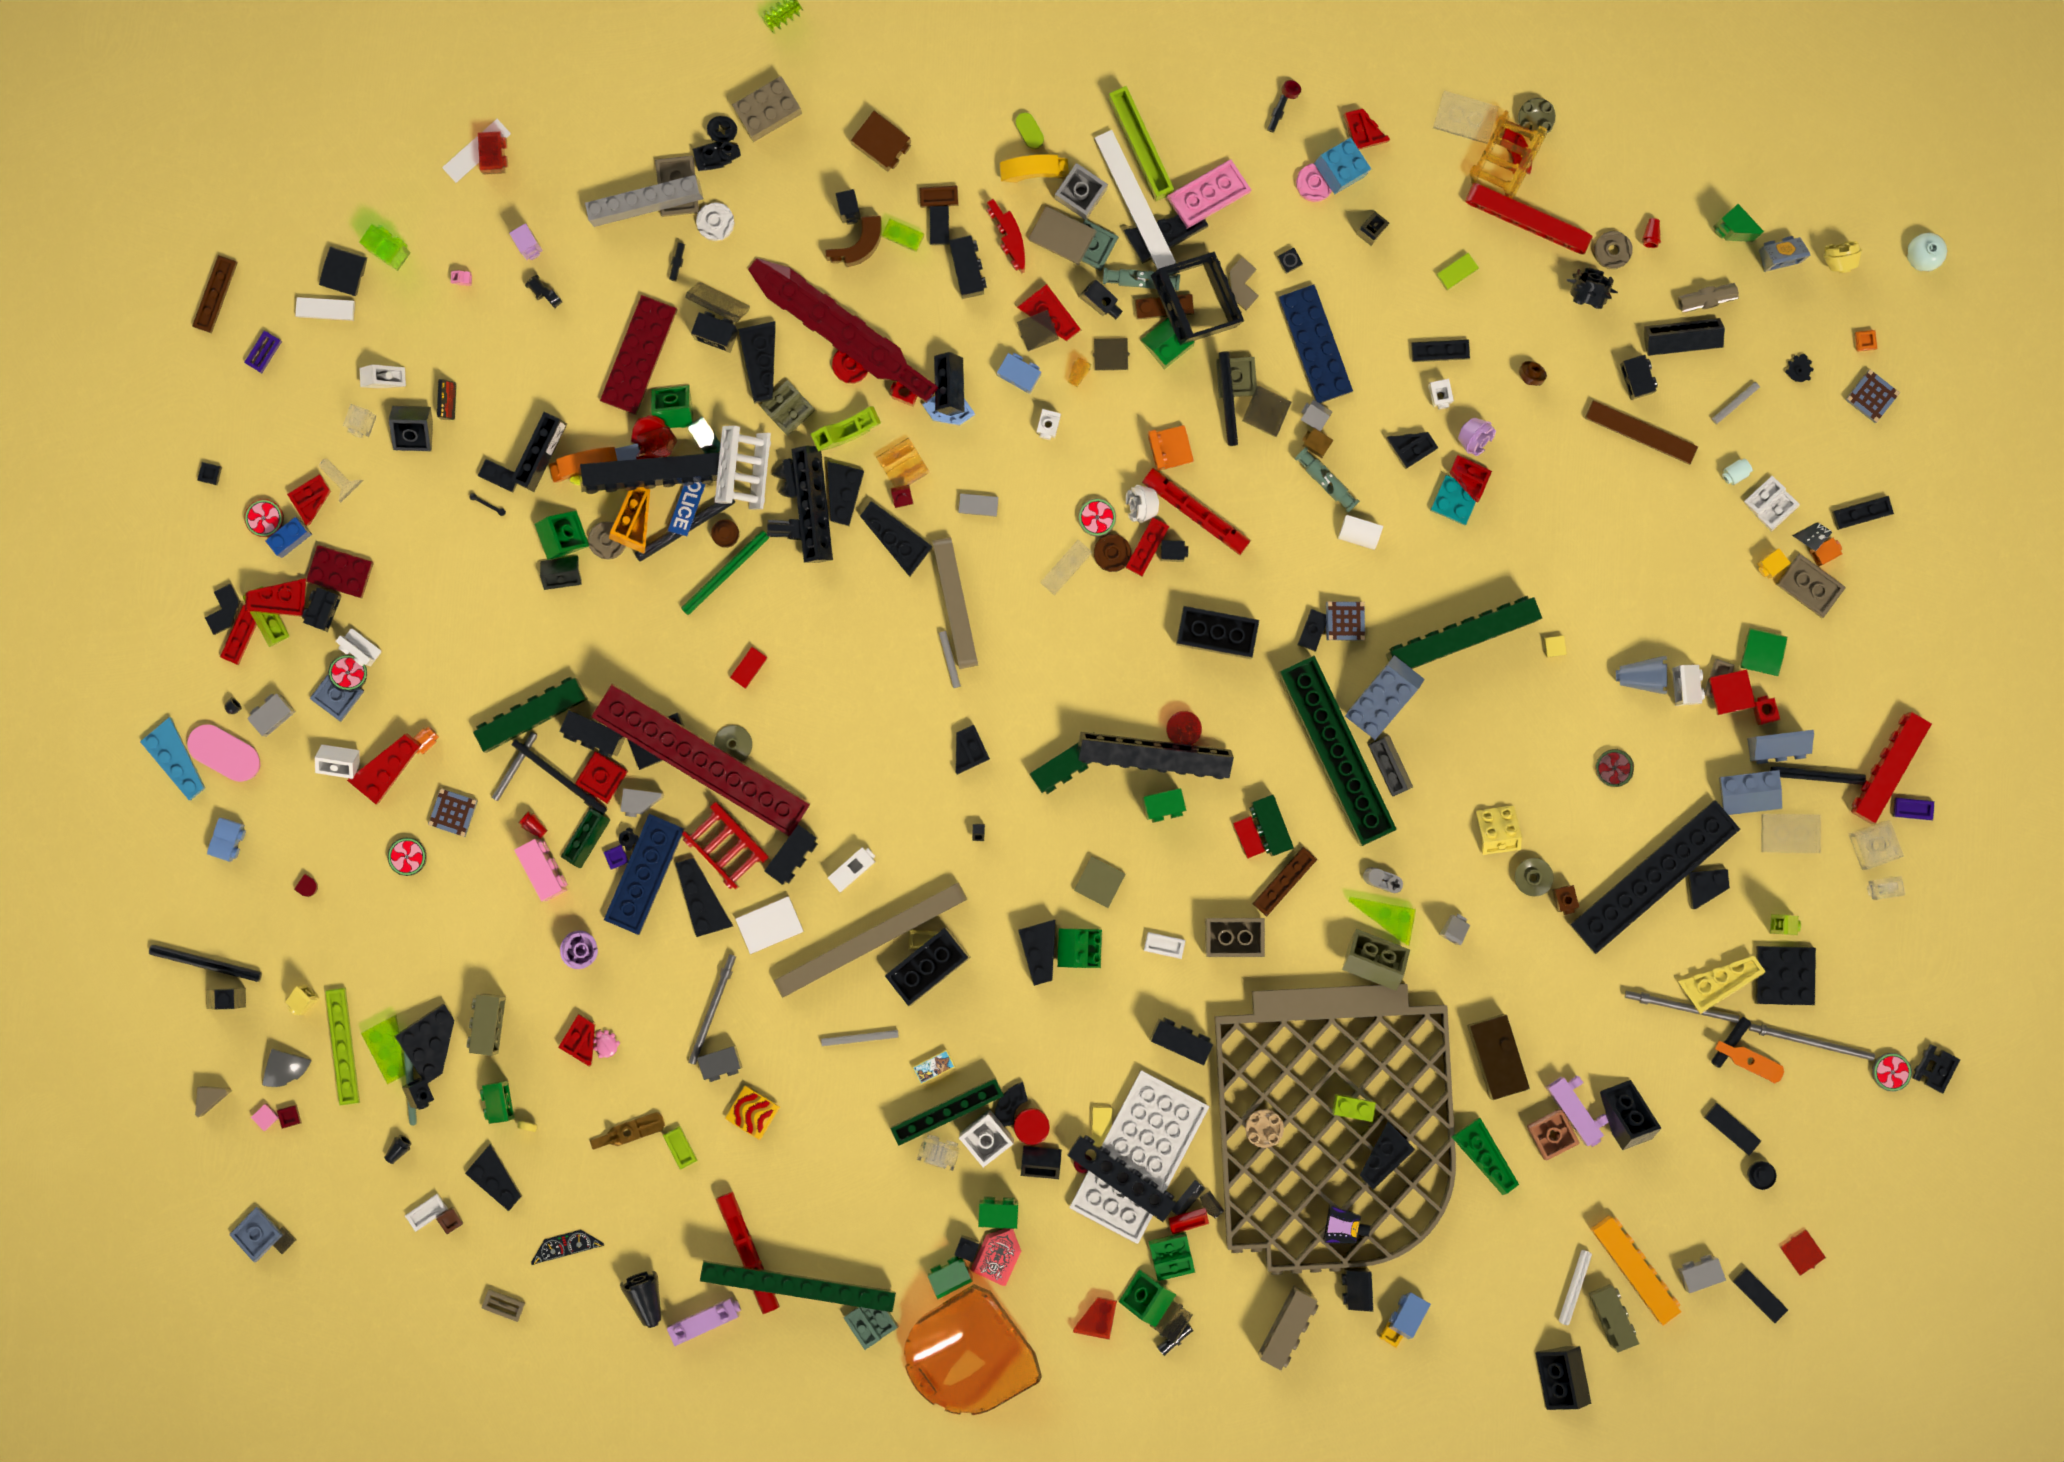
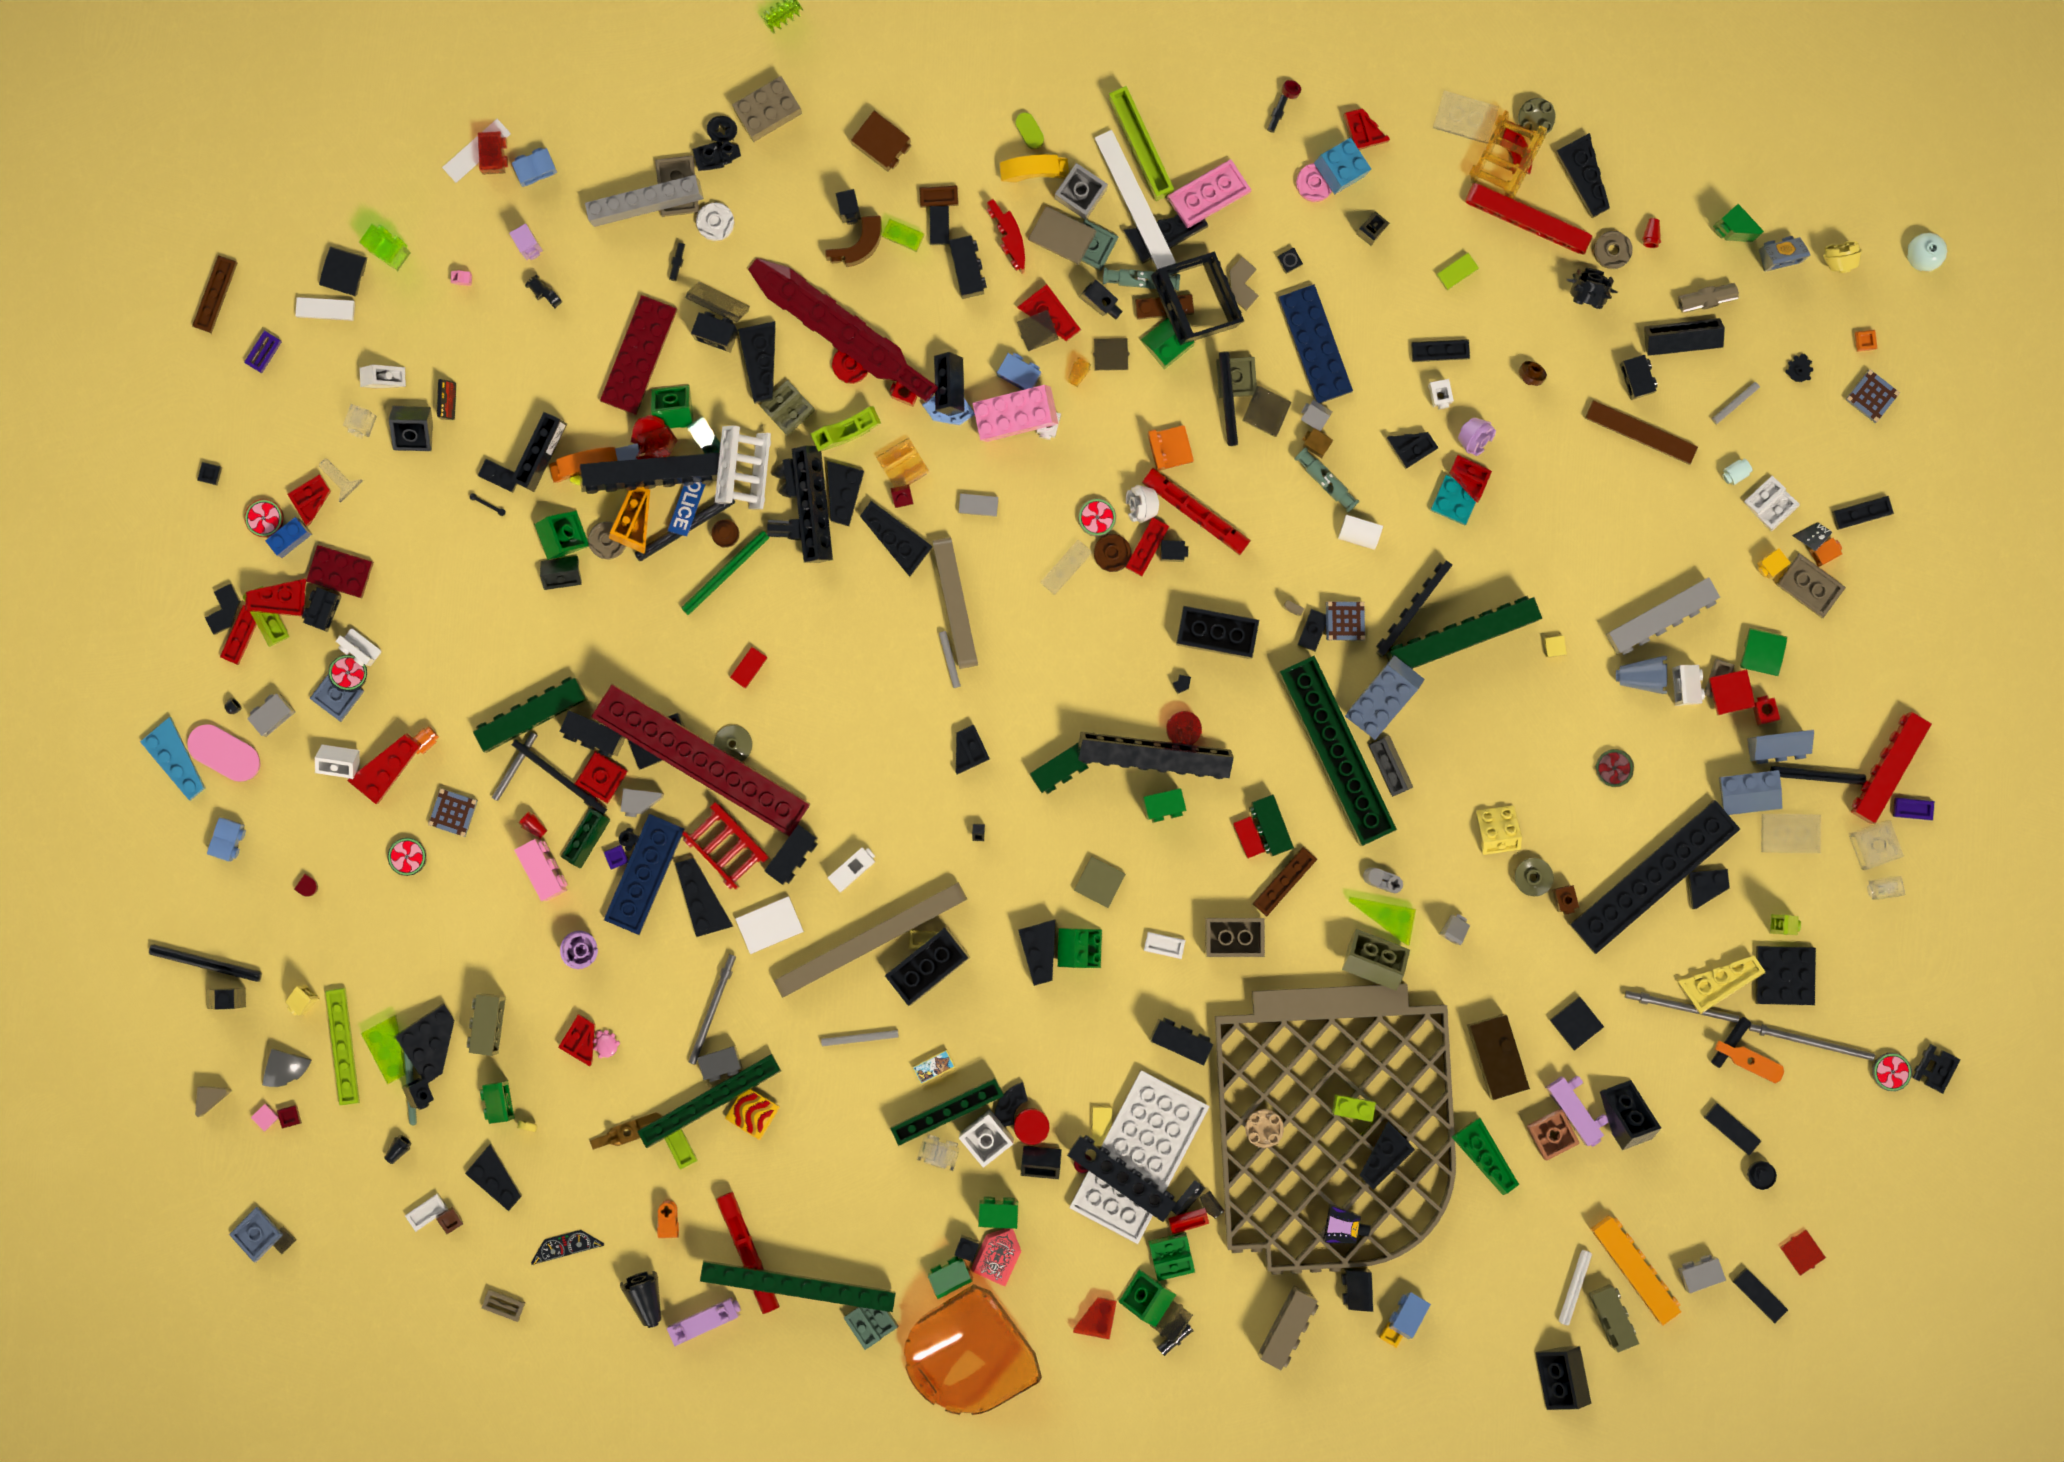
none -> medium blue brick [512,148,557,187]
none -> dark green tile [637,1054,781,1148]
none -> orange piece [657,1200,679,1238]
none -> bright pink brick [973,385,1059,442]
none -> black piece [1172,675,1191,694]
none -> dark tan tile [1283,600,1305,616]
none -> black plate [1376,560,1453,657]
none -> black tile [1549,996,1604,1051]
none -> black wing [1555,133,1610,218]
none -> light grey brick [1605,578,1720,655]

